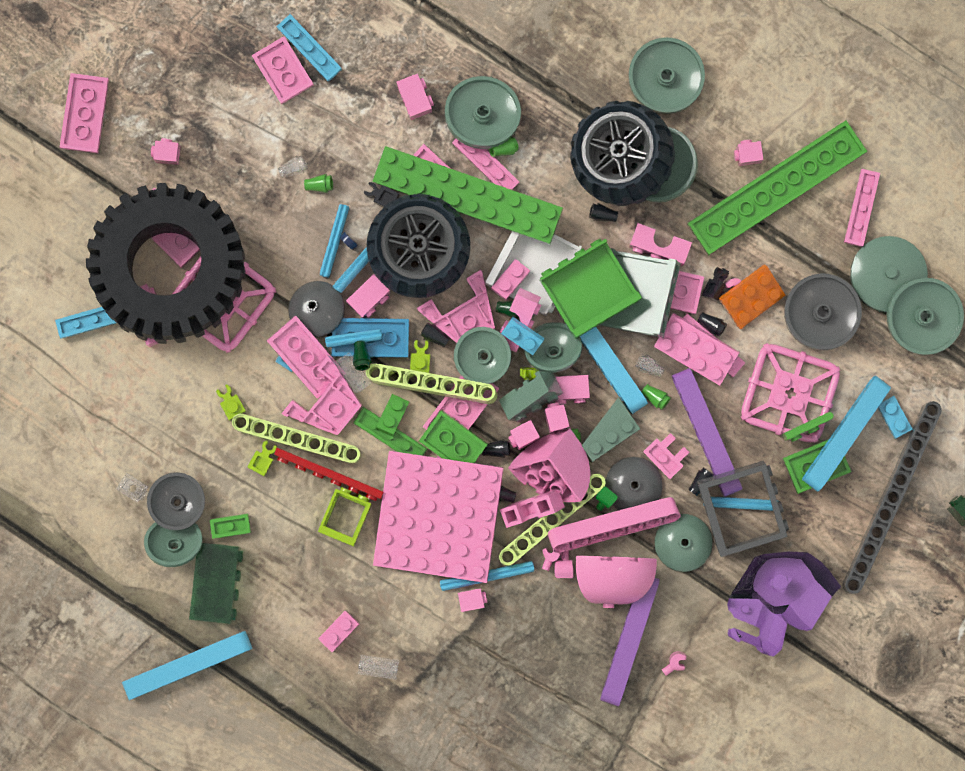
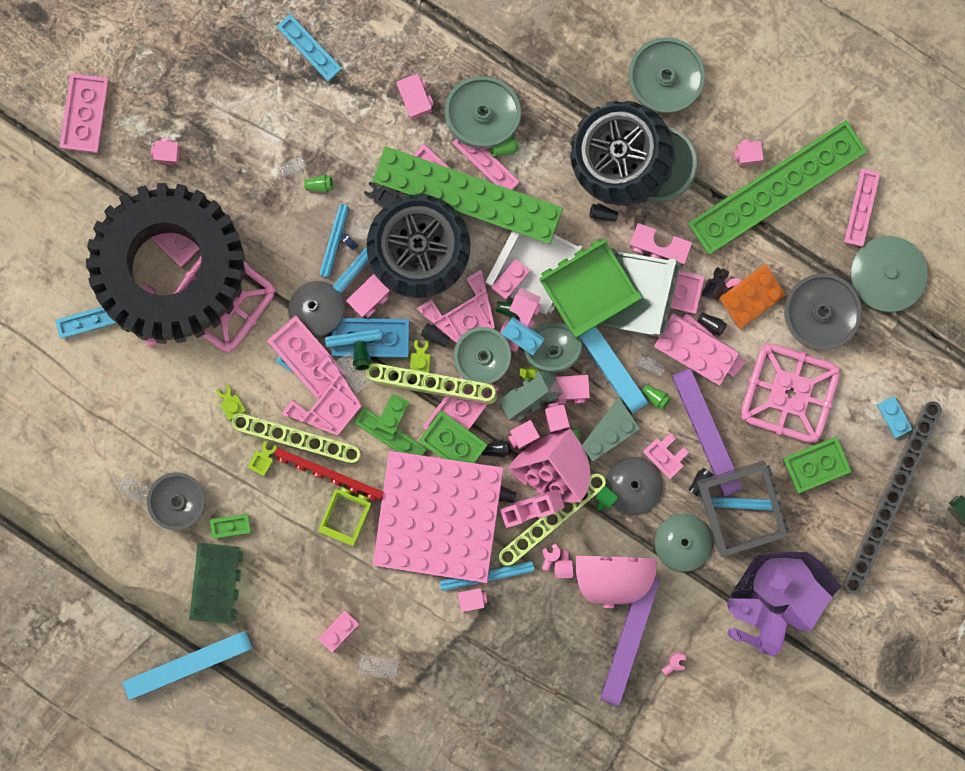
sand green dish [144,522,202,567] -> none
bright pink plate [252,36,314,105] -> none
bright pink beam [548,497,681,553] -> none
bright green hinge [782,412,834,442] -> none
medium azure beam [802,375,891,492] -> none
sand green dish [887,278,964,355] -> none

